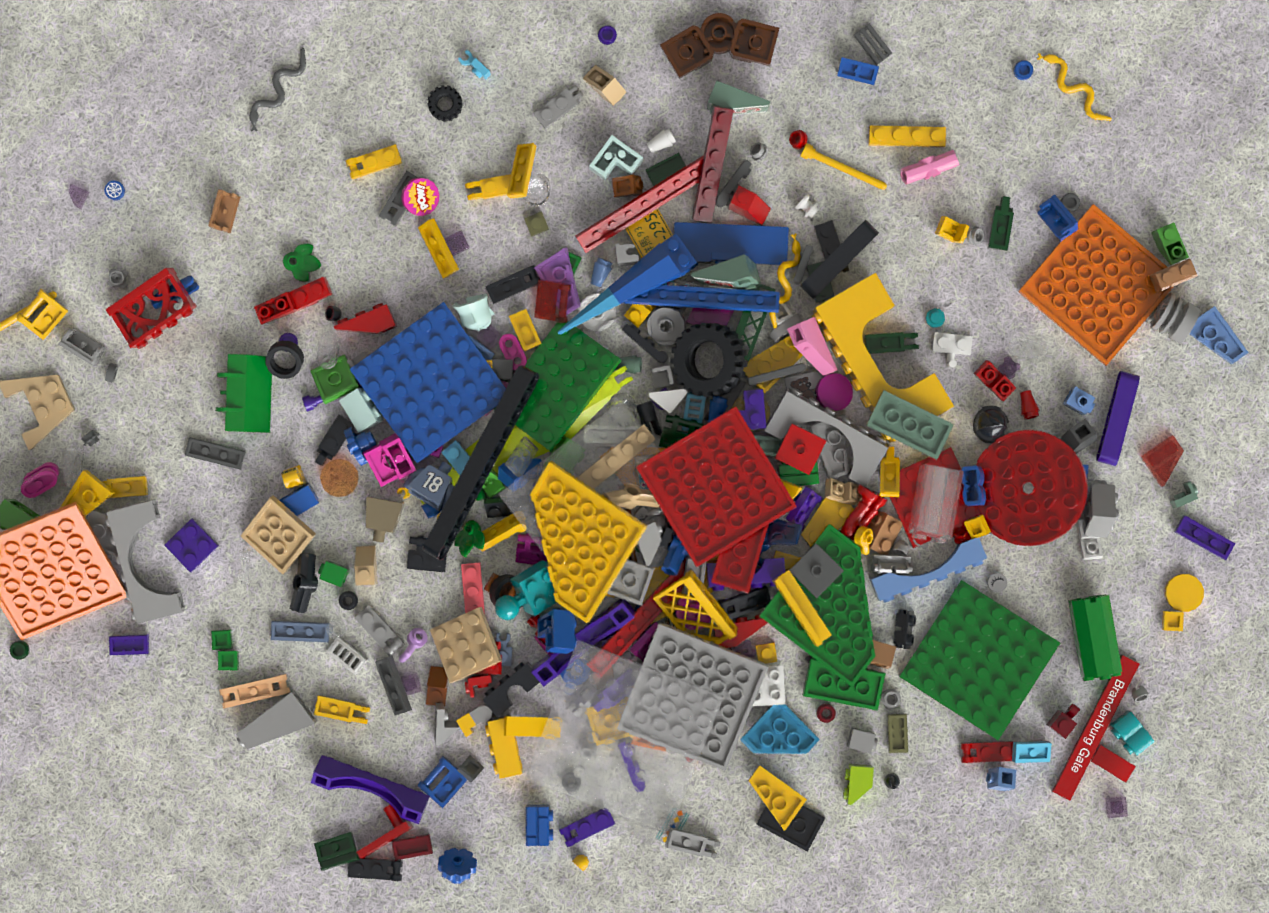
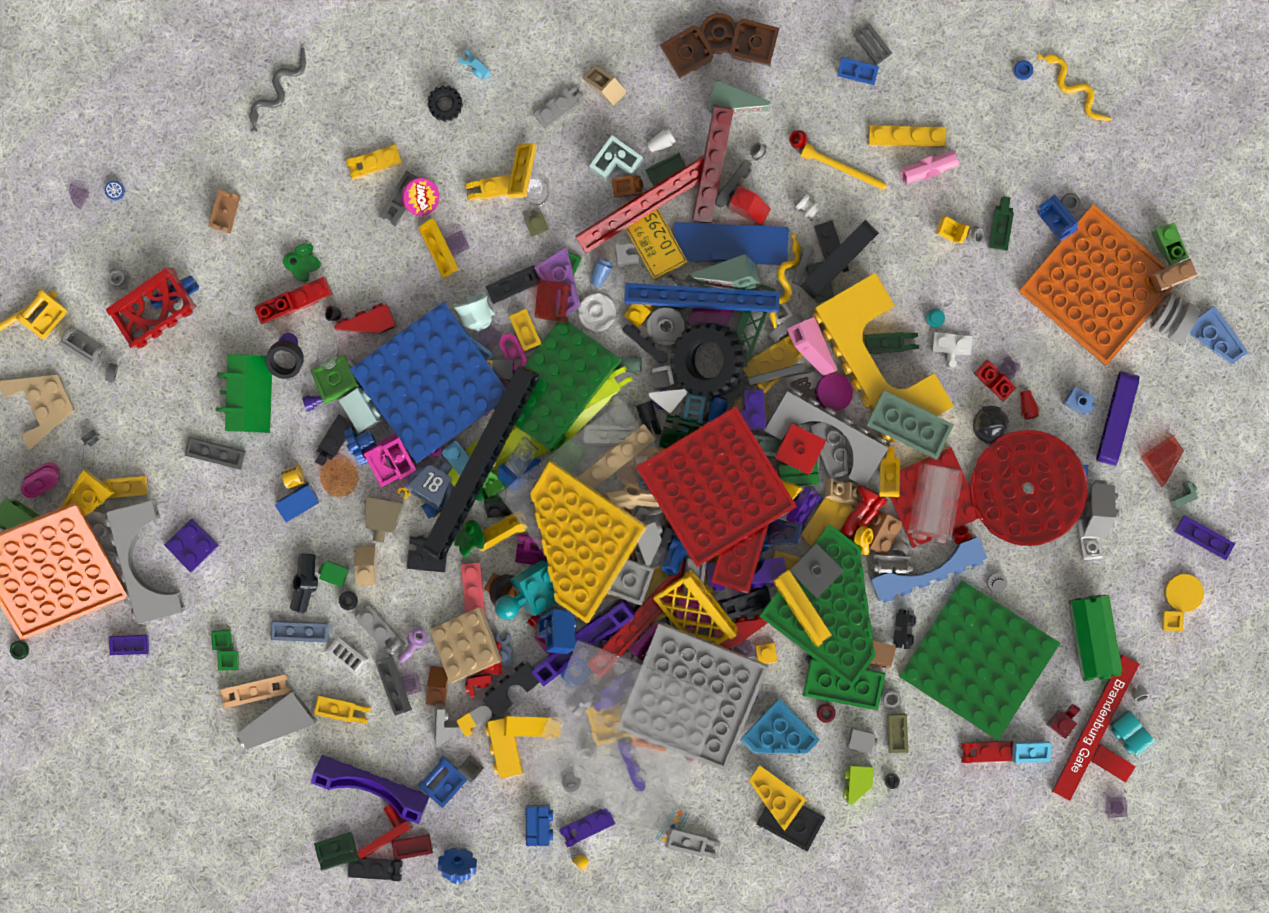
tan plate [241,495,316,574] -> none
blue plate [558,233,698,334] -> none
dark purple plate [598,25,617,45] -> none
white plate [753,666,785,706] -> none
blue brick [961,466,986,506] -> none
yellow plate [964,515,991,539] -> none
medium blue brick [986,767,1016,791] -> none
dark grey slope [1060,419,1097,454] -> none

